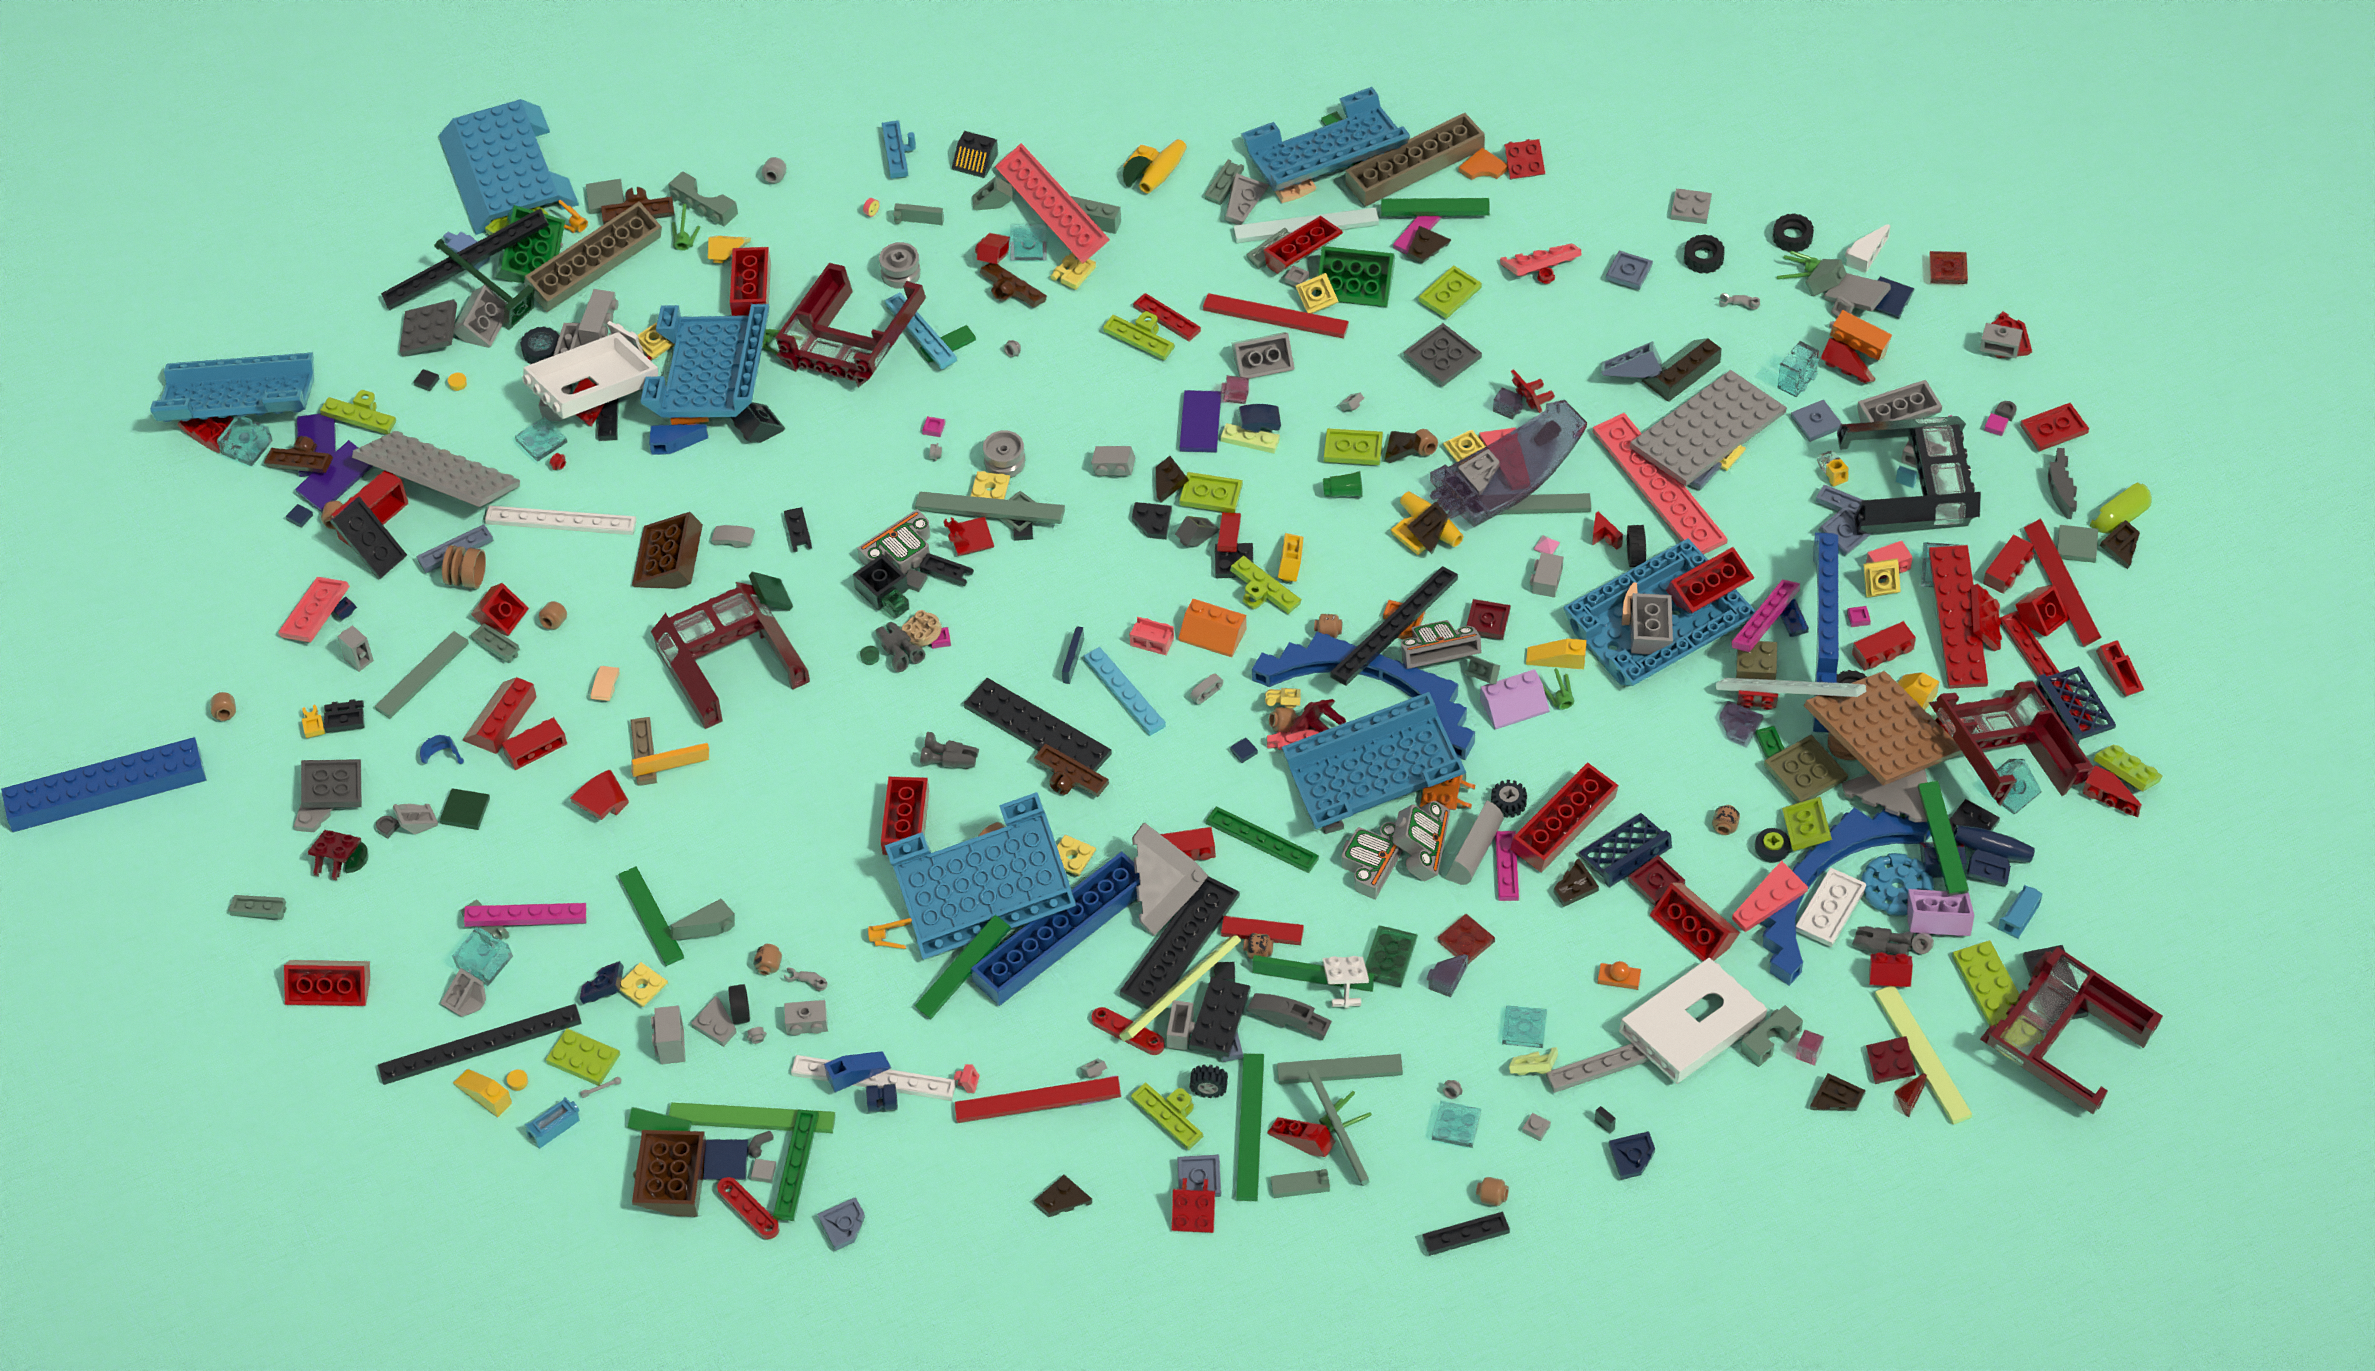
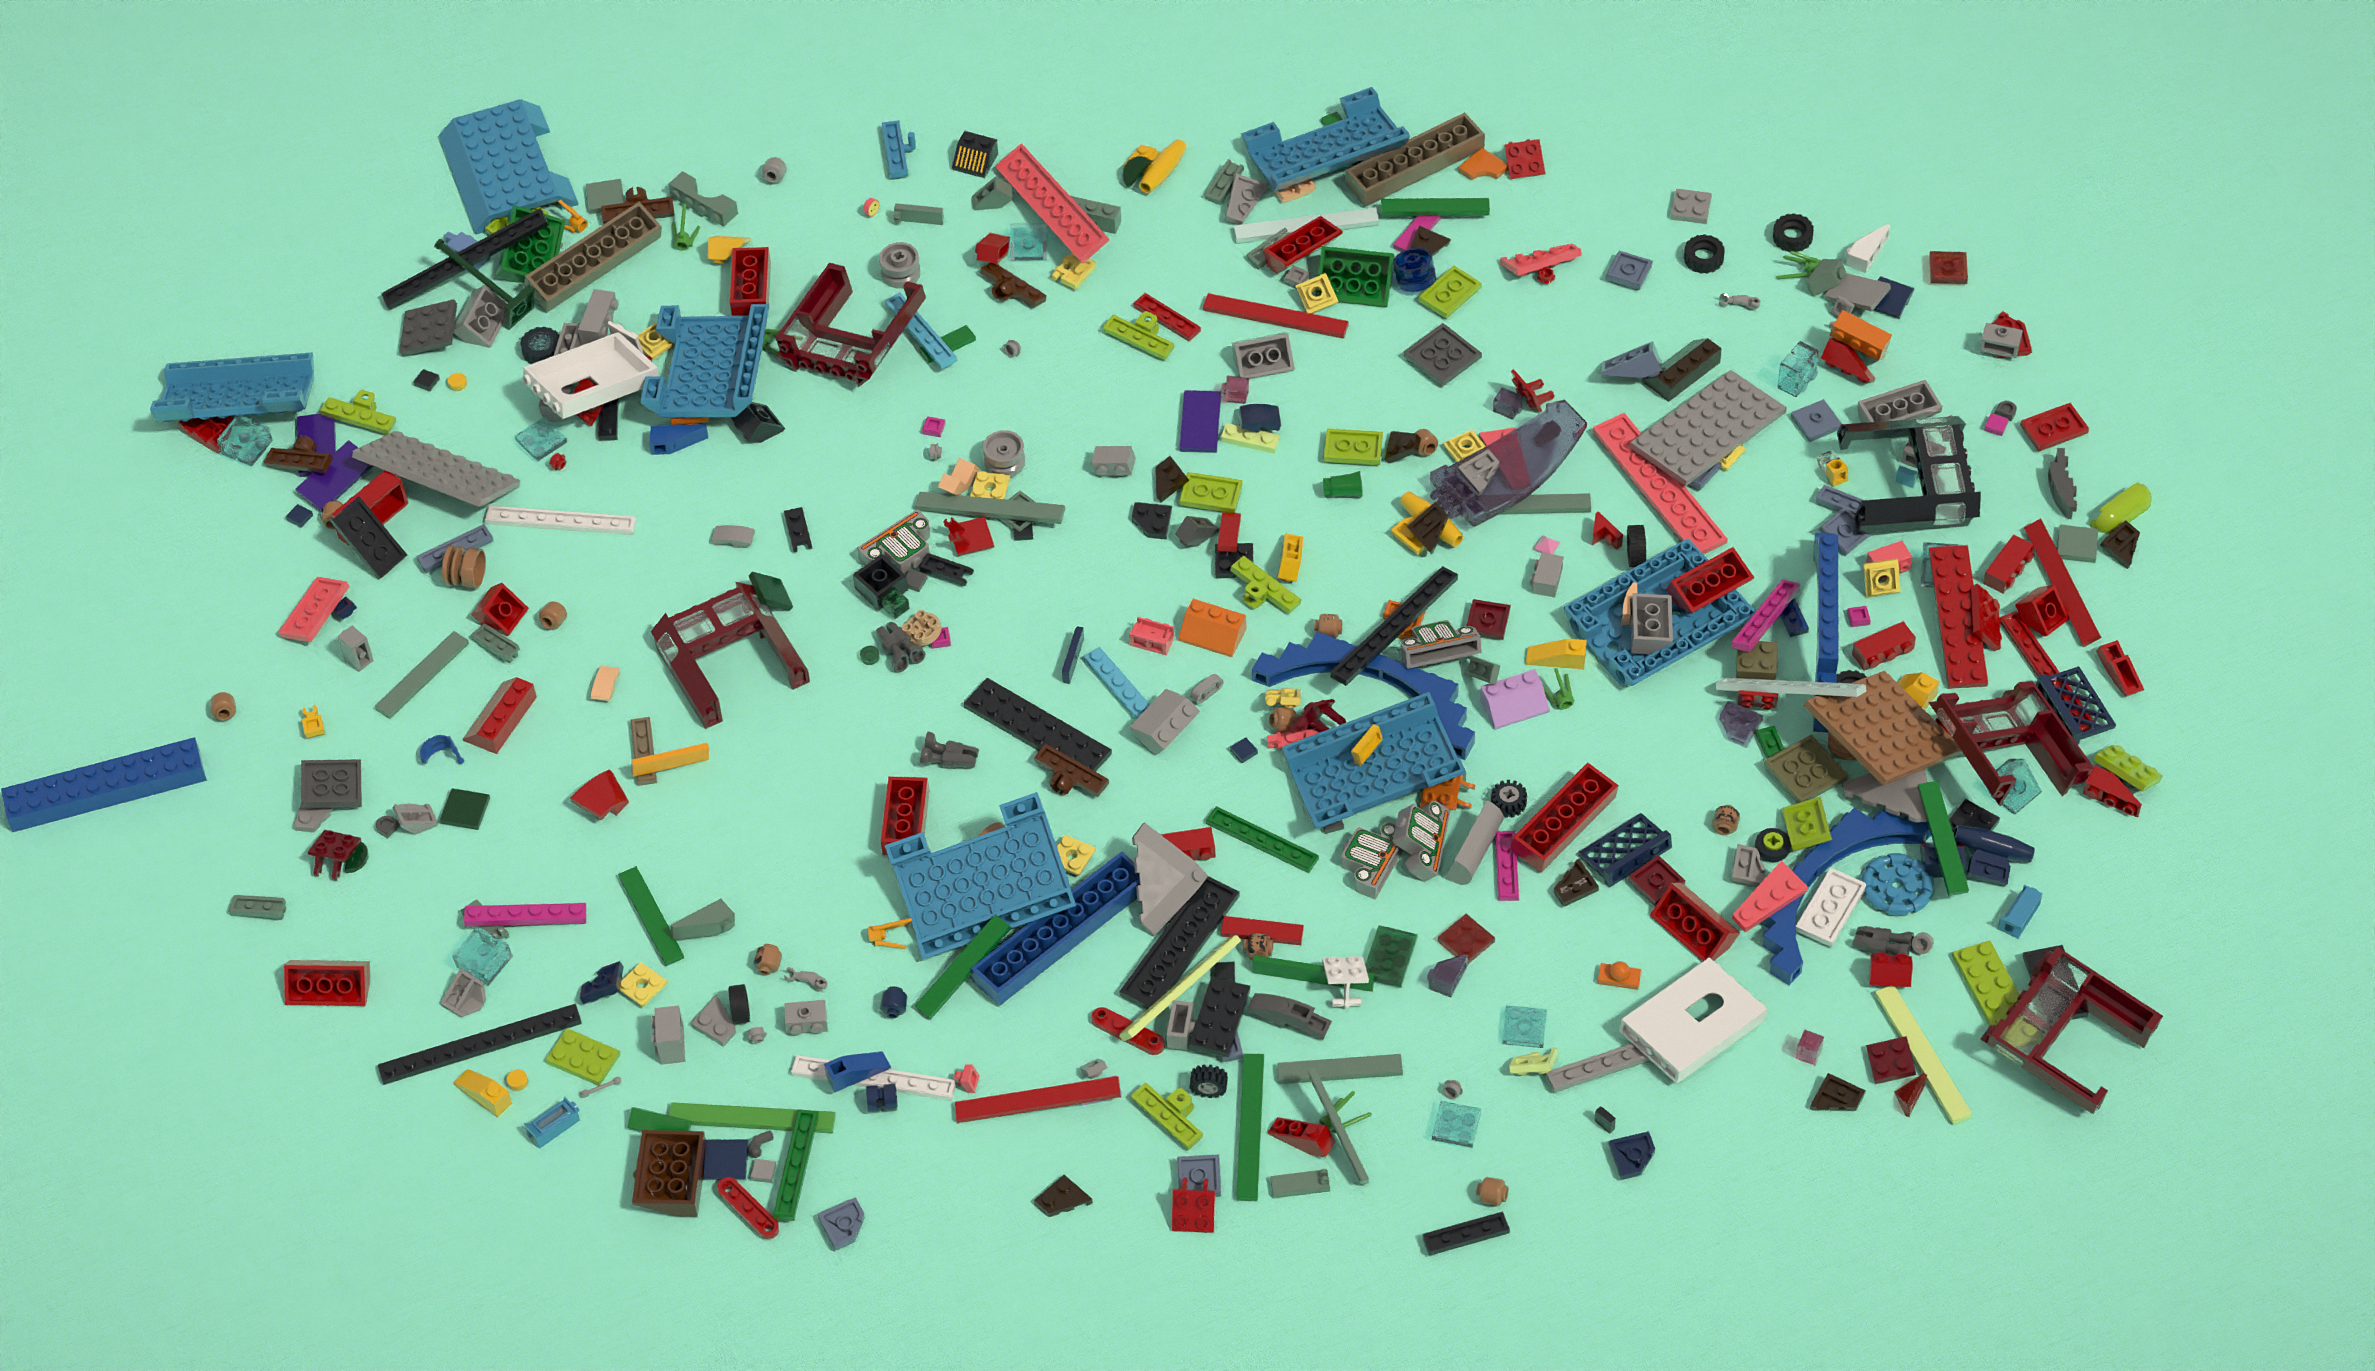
black plate [324,699,365,733] -> none
red brick [502,717,567,770] -> none
reddish brown slope [632,512,703,589] -> none
light grey plate [1339,392,1364,411] -> none
light grey plate [1522,1113,1551,1141] -> none
sand green arch [1741,1005,1803,1067] -> none
lavender slope [1907,889,1975,936] -> none
none -> dark blue head [880,986,907,1018]
none -> light nougat brick [938,458,981,495]
none -> light grey slope [1128,689,1200,756]
none -> yellow tile [1351,724,1383,766]
none -> clear blue wheel [1393,248,1437,292]
none -> light grey wing [1730,844,1766,887]

